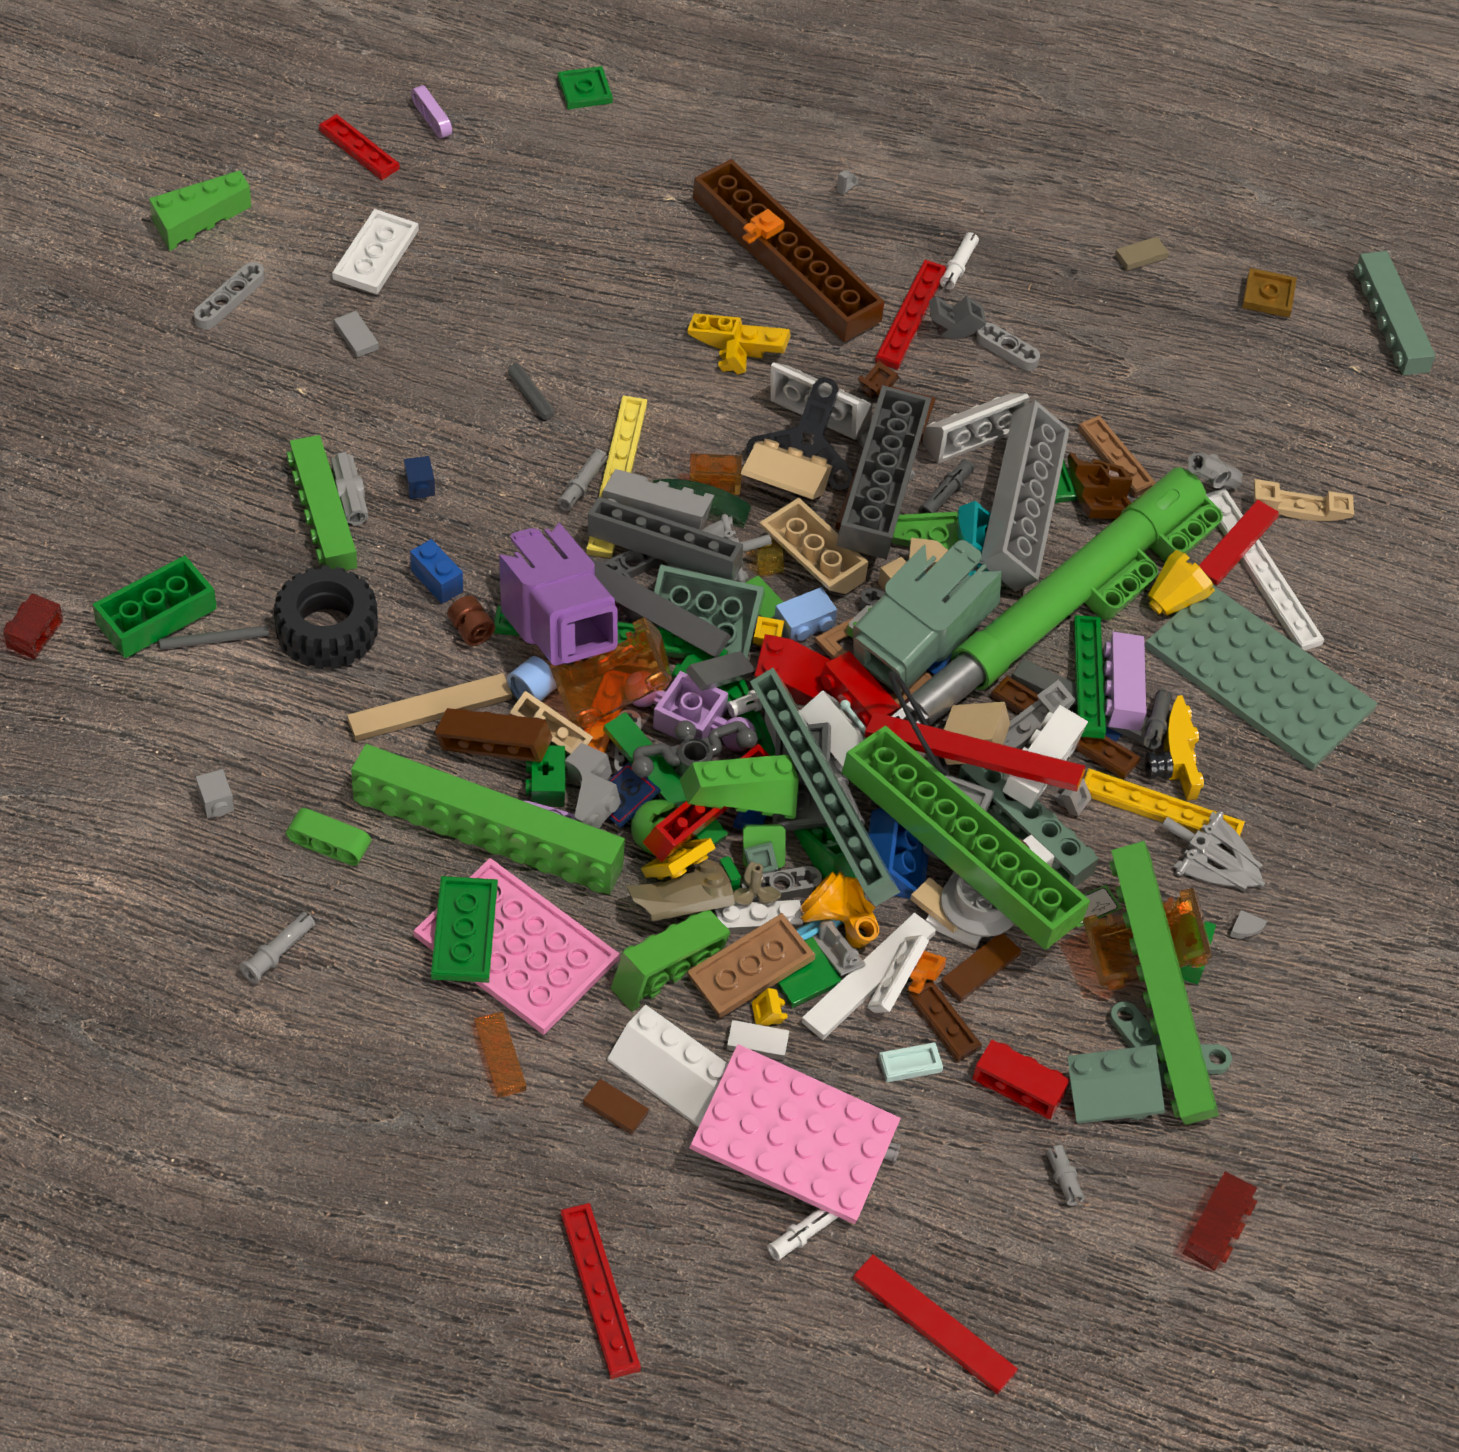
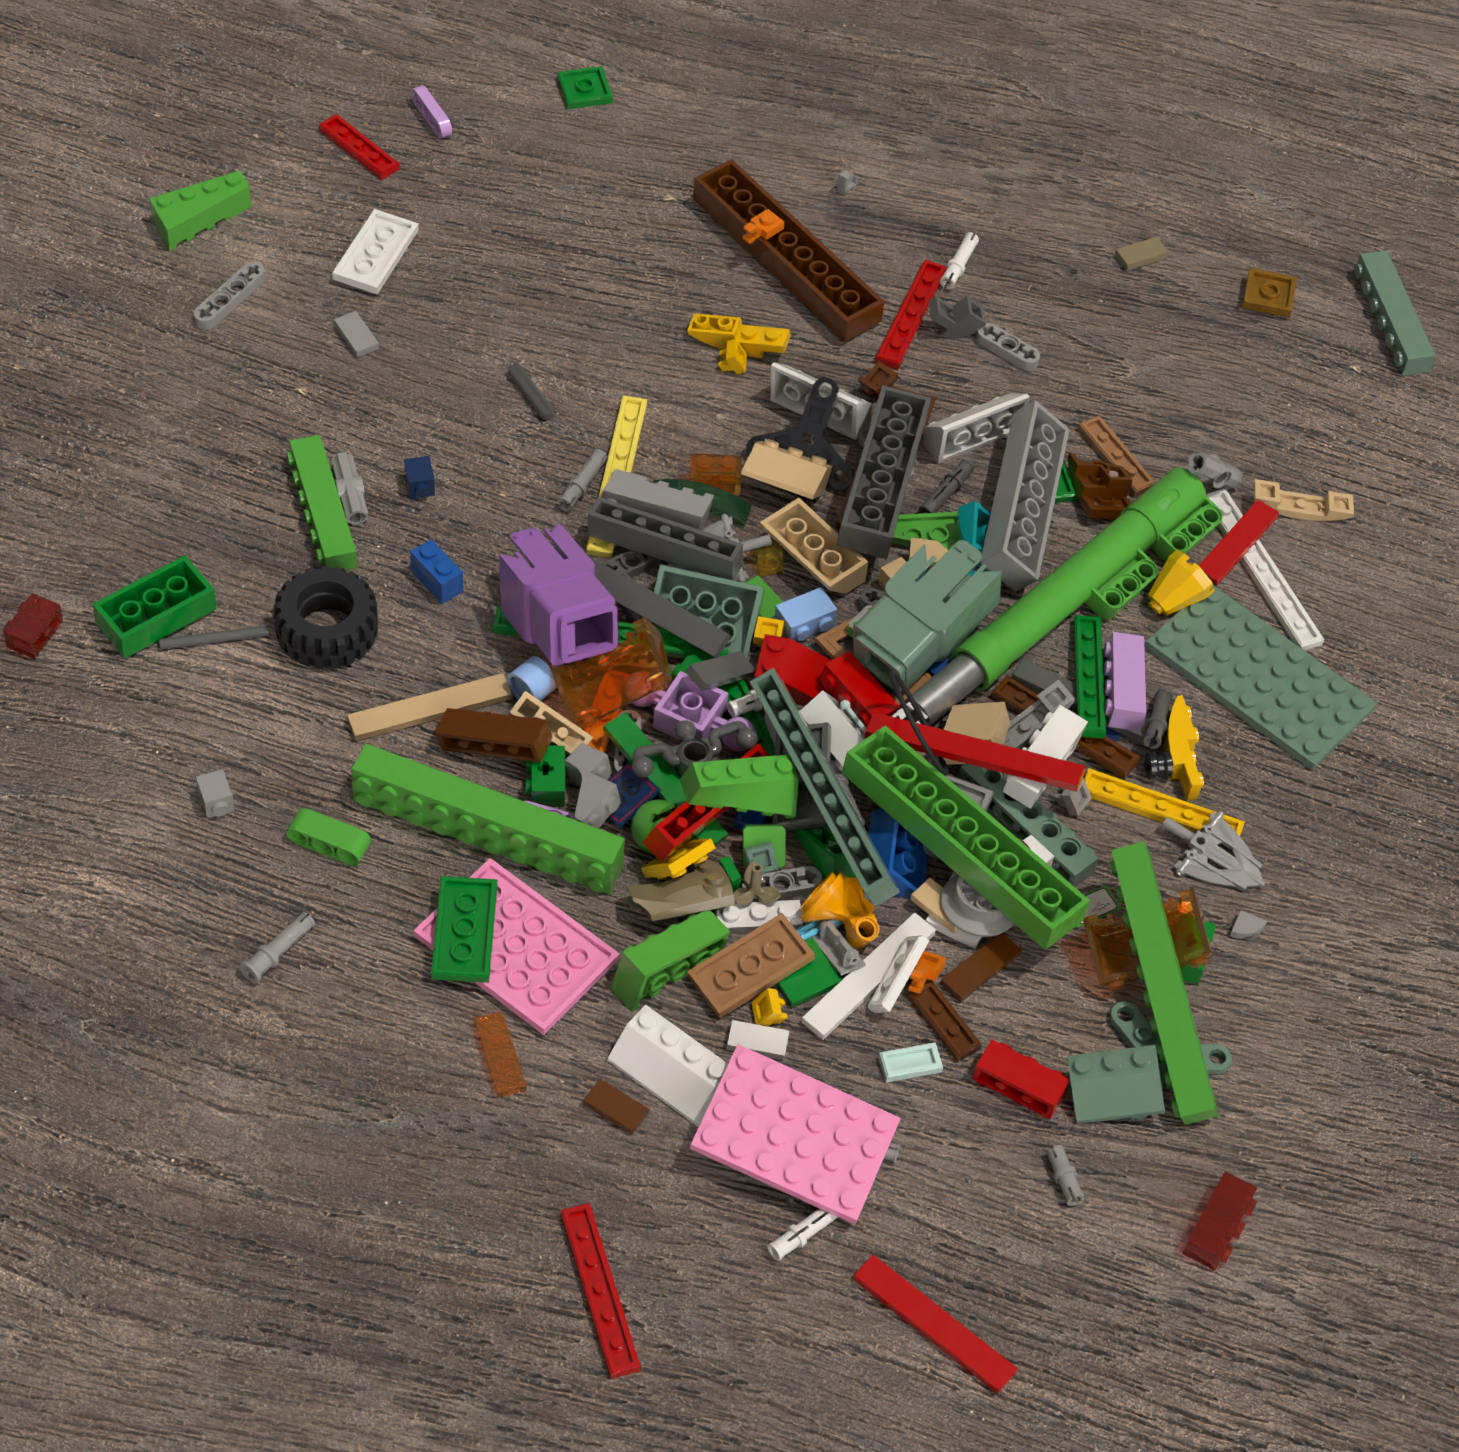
copper wheel [447,595,495,646] -> none

